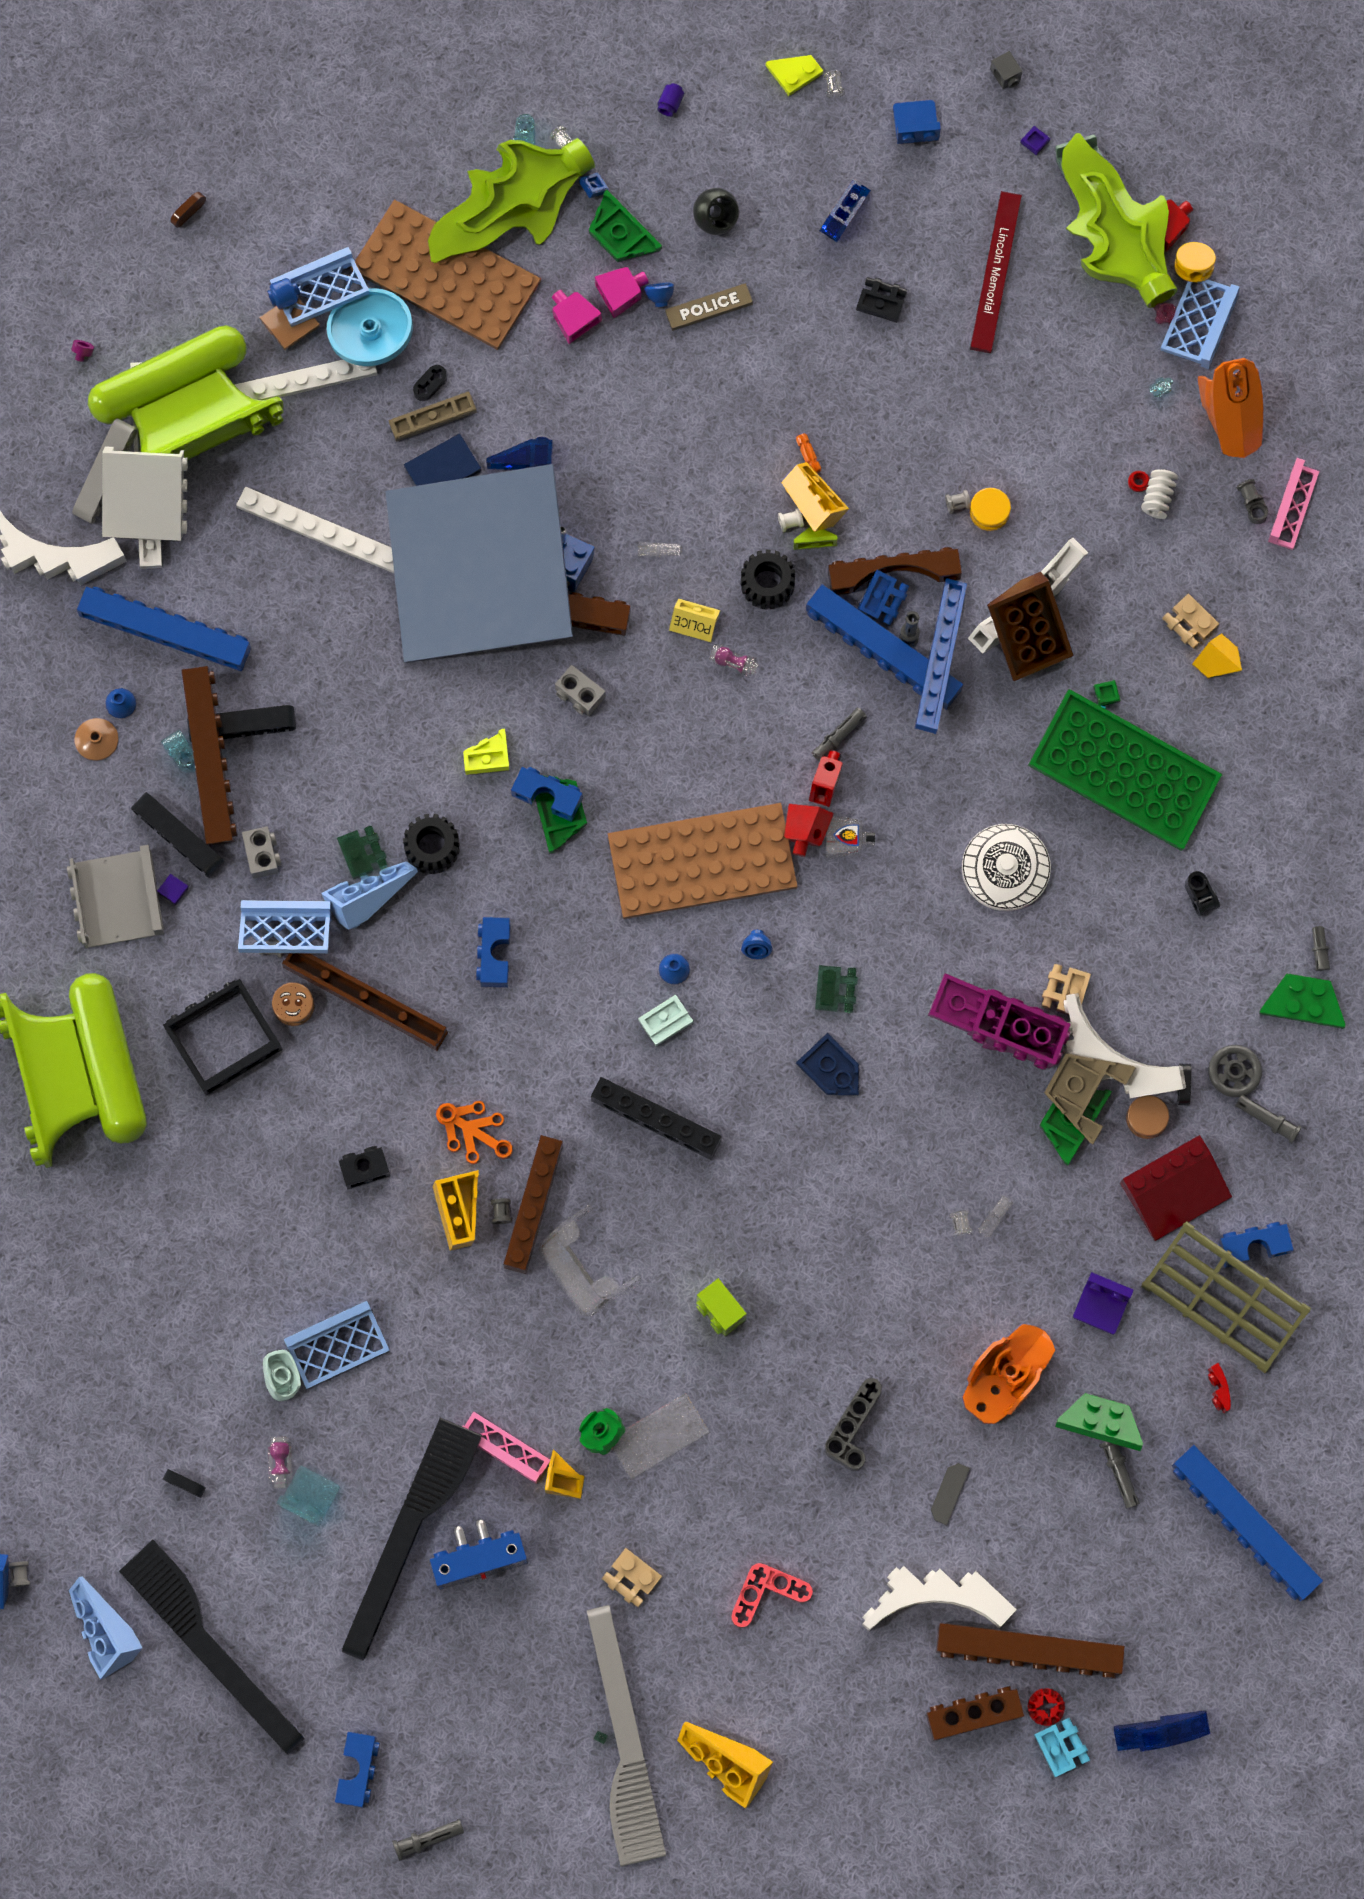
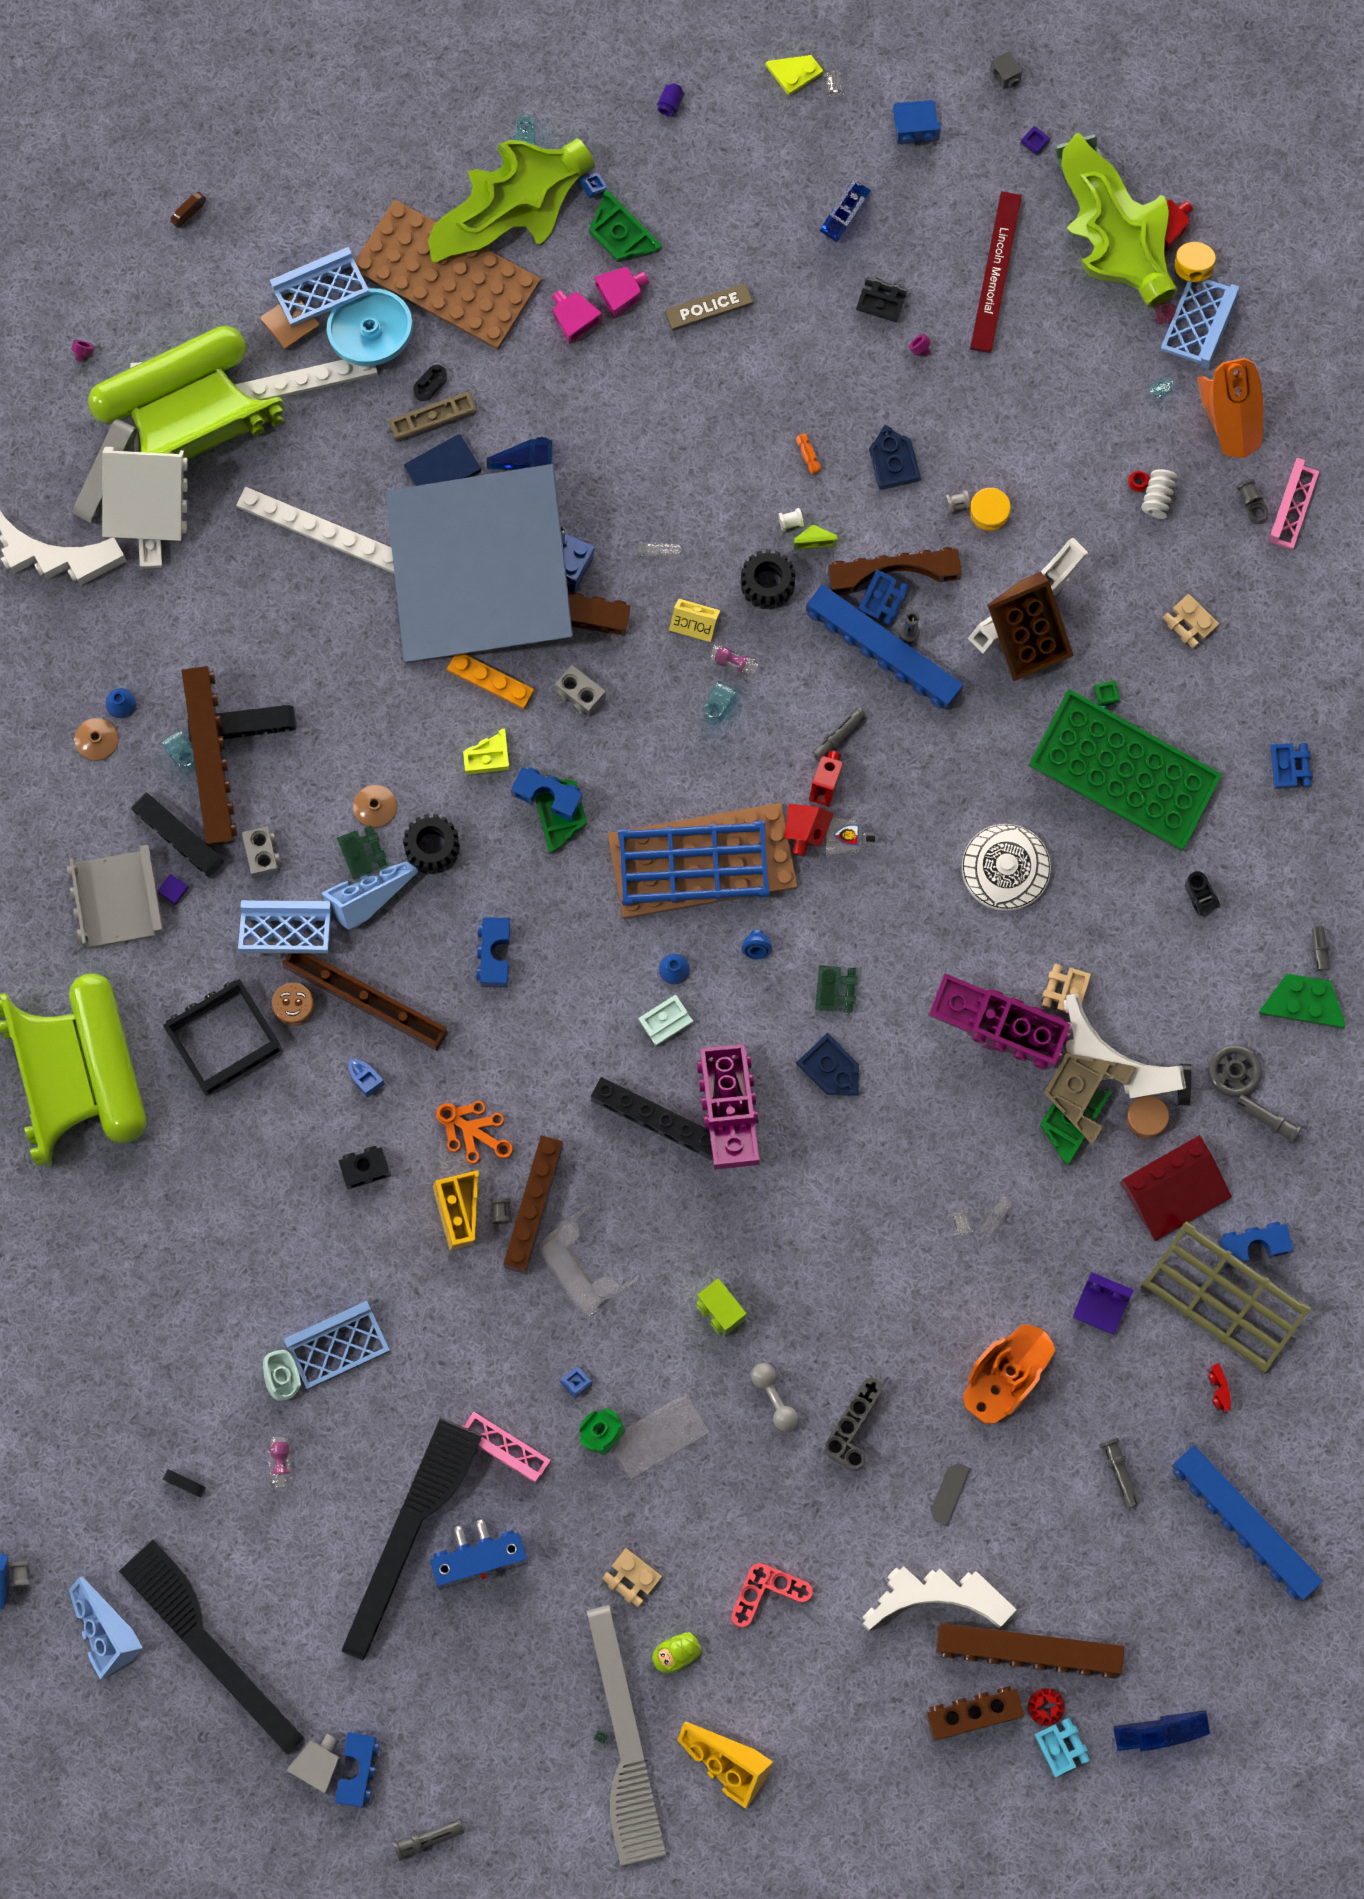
blue brick [77,587,251,672] -> none
blue head [267,278,300,309] -> none
clear light blue bracket [276,1466,340,1527] -> none
yellow slope [545,1449,584,1499] -> none
clear bush [550,126,574,149] -> none
blue brick [644,282,674,307] -> none
pearl dark grey wheel [693,188,739,235] -> none
yellow wedge [781,462,849,532] -> none
plate [915,578,967,734] -> none
wing [1055,1393,1143,1451] -> none
yellow slope [1192,633,1242,678] -> none
none -> light grey torso [287,1734,340,1794]
none -> plate [348,1058,385,1098]
none -> medium nougat dish [353,785,397,828]
none -> light orange plate [447,654,534,709]
none -> blue tile [560,1366,593,1399]
none -> blue door [617,820,770,906]
none -> lime piece [652,1632,701,1674]
none -> magenta wedge [697,1044,760,1170]
none -> clear light blue piece [704,680,738,725]
none -> light grey piece [751,1363,799,1432]
none -> dark blue tile [869,425,921,490]
none -> magenta tile [909,334,931,357]
none -> blue plate [1270,743,1313,789]

